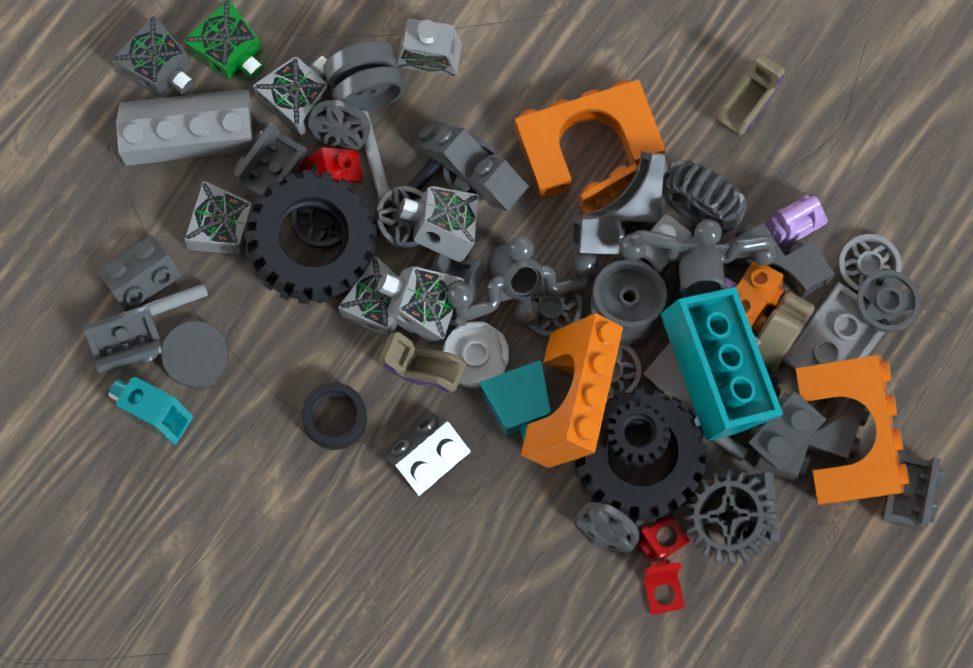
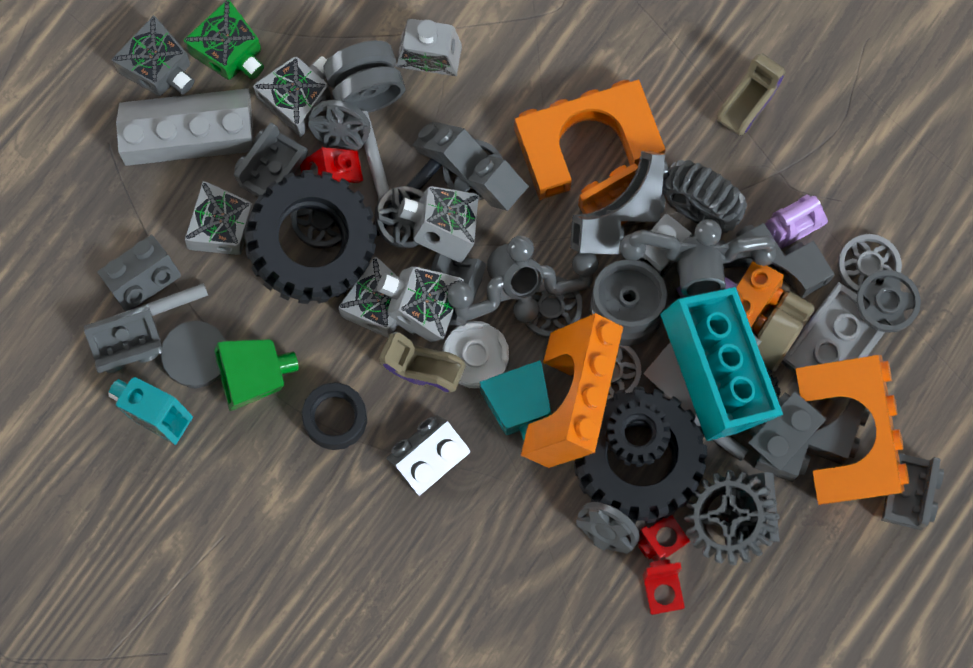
none -> green torso [214,339,299,411]

